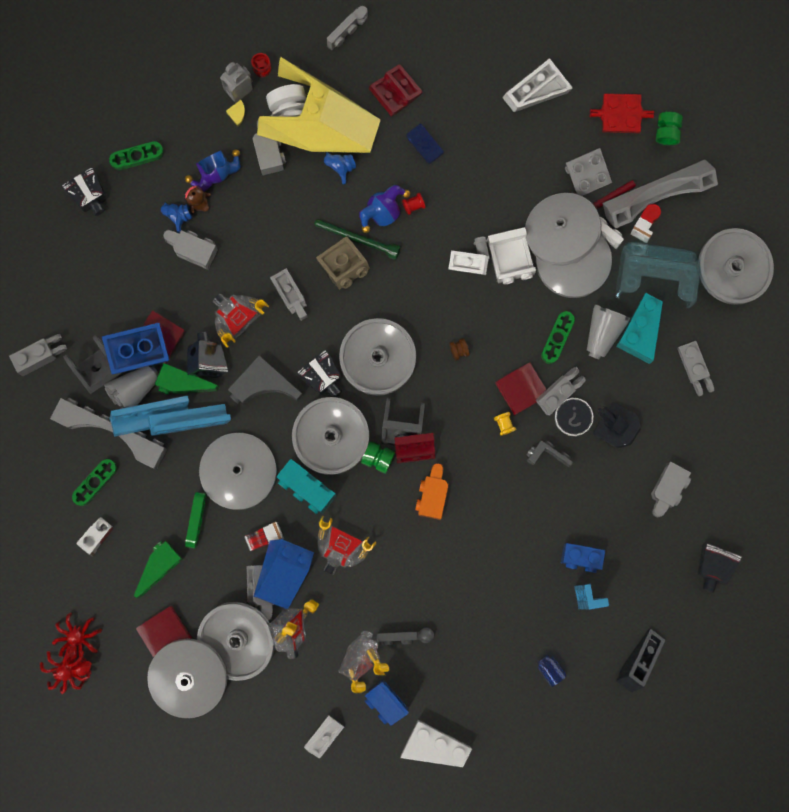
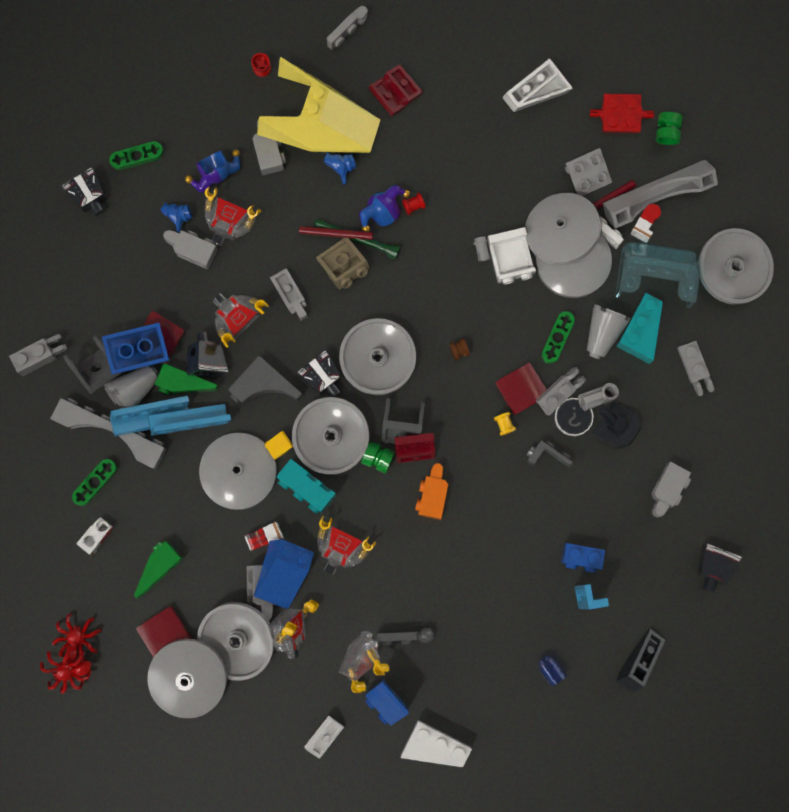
reddish brown animal [185,186,211,214] -> none
green beam [185,492,206,549] -> none
light grey hinge [220,62,253,103] -> none
light yellow tile [226,100,245,127] -> none
white wheel [266,84,306,117] -> none
clear blue plate [406,123,444,164] -> none
white plate [449,250,489,275] -> none
none -> torso [204,186,261,246]
none -> yellow slope [264,431,293,459]
none -> dark red bar [299,226,374,240]
none -> light grey piece [578,383,619,411]

